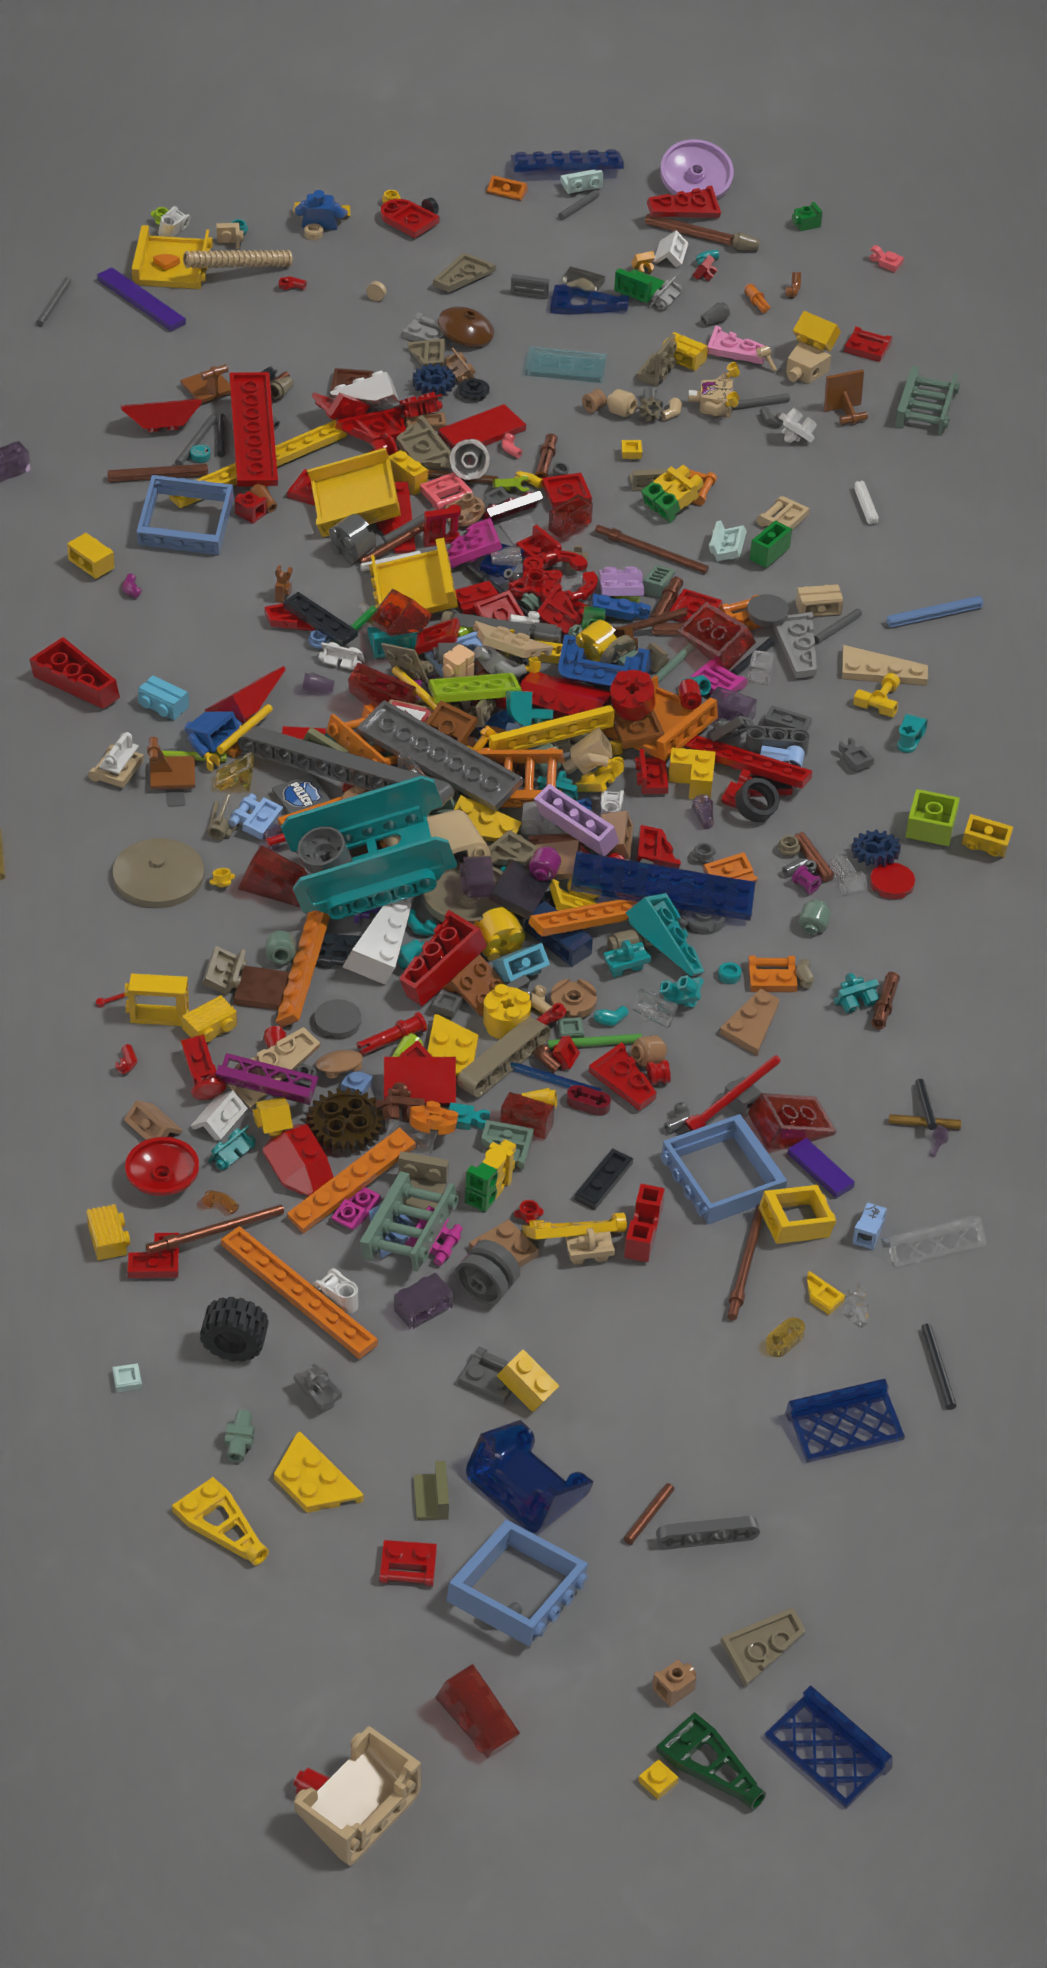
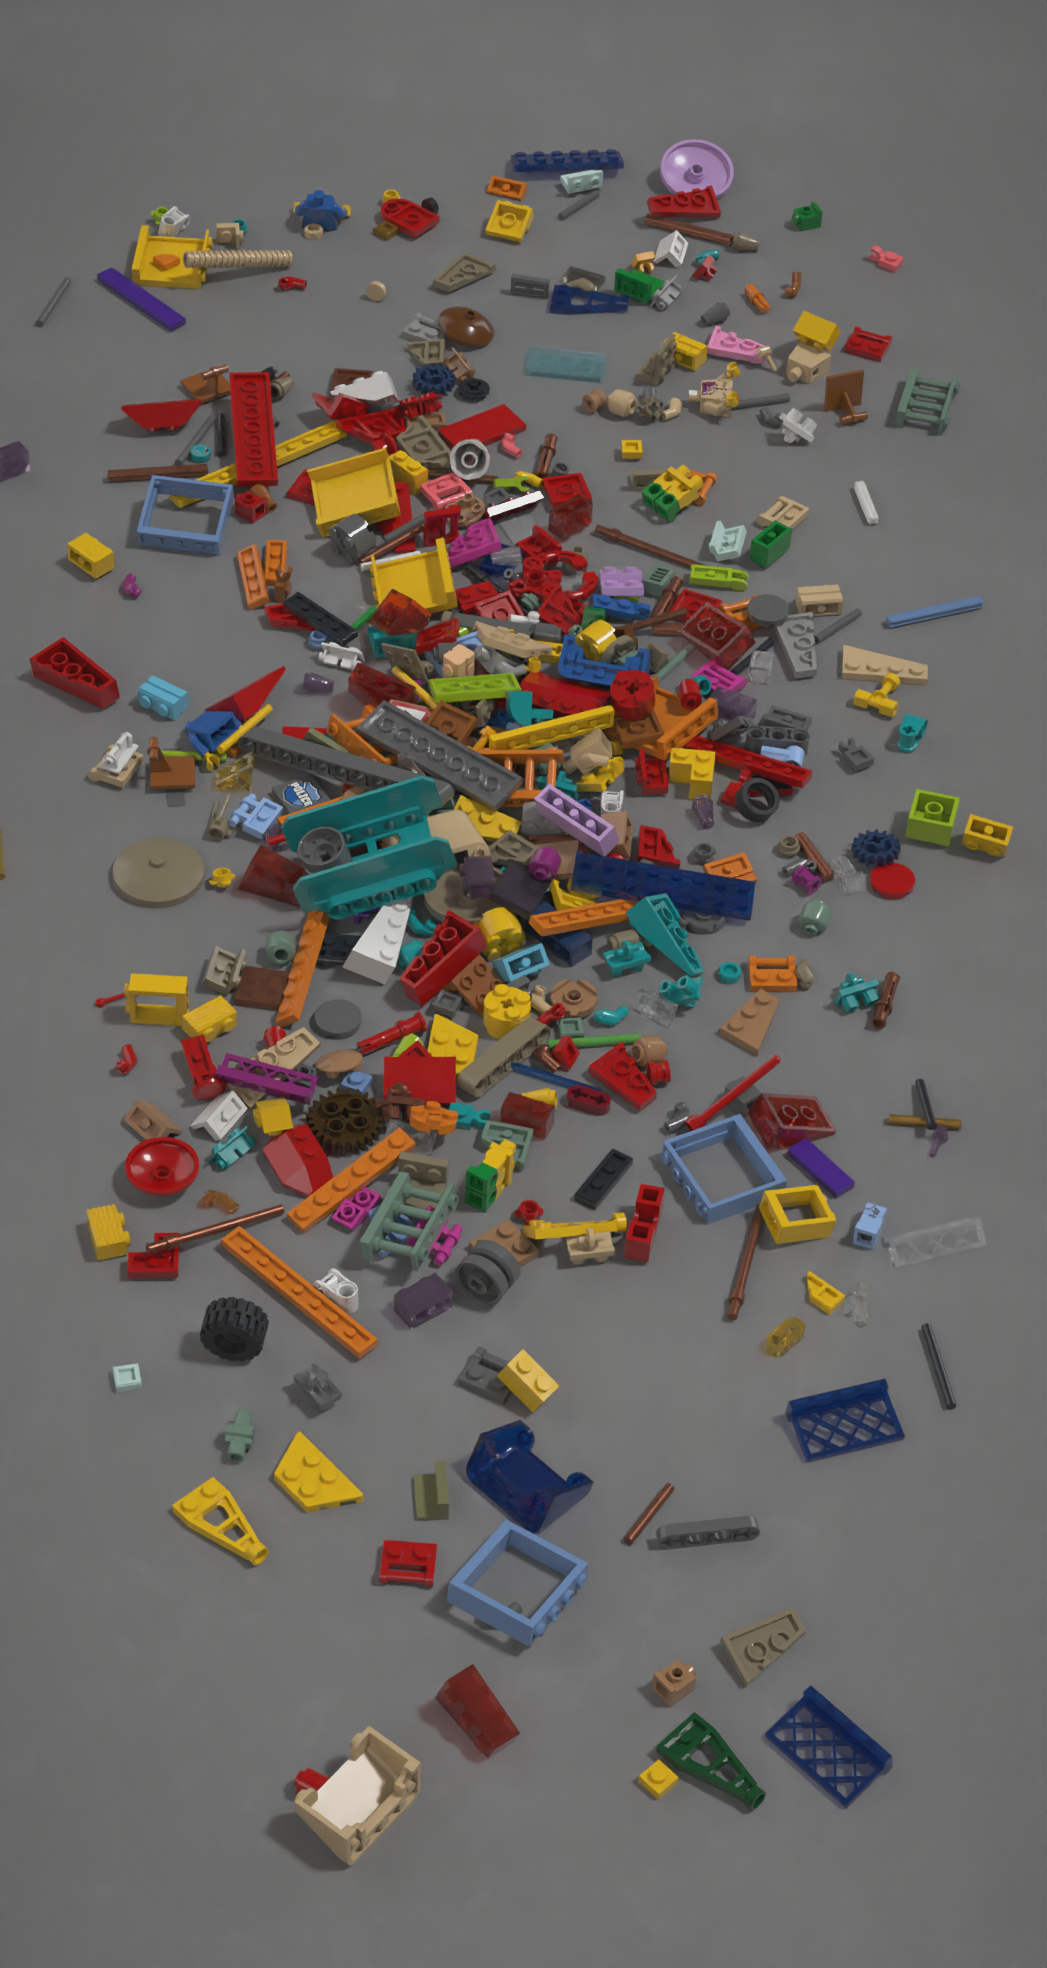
none -> orange tile [237,544,270,610]
none -> orange tile [264,540,287,586]
none -> pearl gold tile [373,220,399,241]
none -> yellow plate [485,200,534,243]
none -> lime hinge [689,564,749,591]

